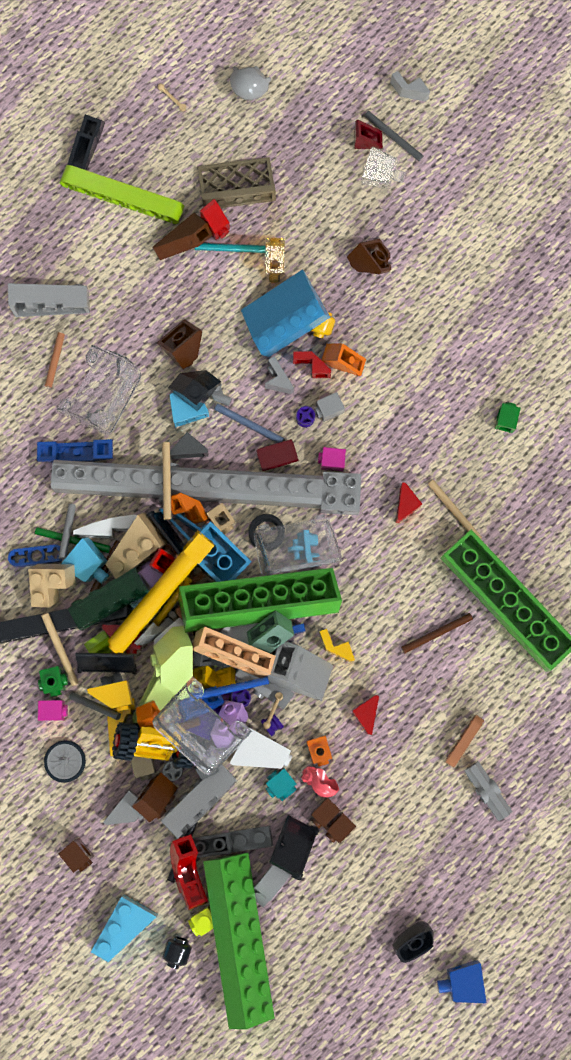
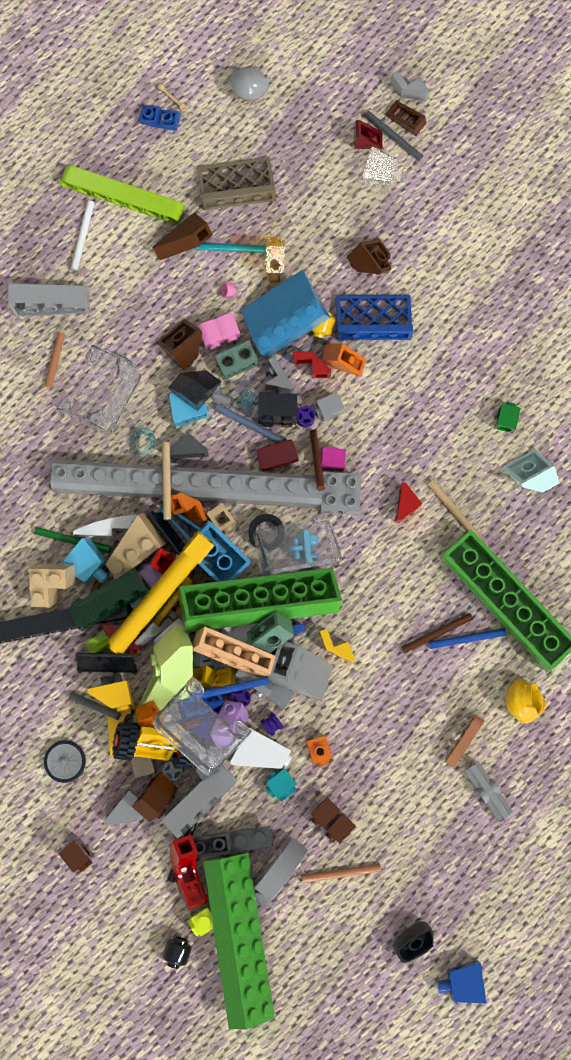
blue beam [8,544,62,567] -> none
blue slope [37,439,113,462] -> none
green brick [38,666,68,697] -> none
dark pink brick [38,700,68,721] -> none
tan bar [41,612,79,686] -> none
light grey piece [58,504,76,560] -> none
black slope [67,114,105,170] -> none
medium azure wedge [91,894,158,962] -> none
red slope [200,199,230,240] -> none
tan hinge [263,692,283,729] -> none
black door [269,815,319,880] -> none
coral hair [301,766,339,798] -> none
red slope [352,695,379,735] -> none
none -> white bar [70,200,94,272]
none -> clear light blue piece [131,427,156,455]
none -> blue slope [139,105,181,131]
none -> bright pink brick [197,313,241,350]
none -> sand green brick [215,340,259,380]
none -> bright pink hinge [221,282,237,297]
none -> clear light blue wheel [236,389,259,412]
none -> black brick [258,392,297,428]
none -> nougat bar [301,864,381,883]
none -> copper bar [309,430,325,491]
none -> blue fence [336,295,413,341]
none -> reddish brown slope [386,100,427,136]
none -> blue bar [429,628,506,649]
none -> light aqua slope [503,449,559,492]
none -> yellow helmet [505,679,547,723]

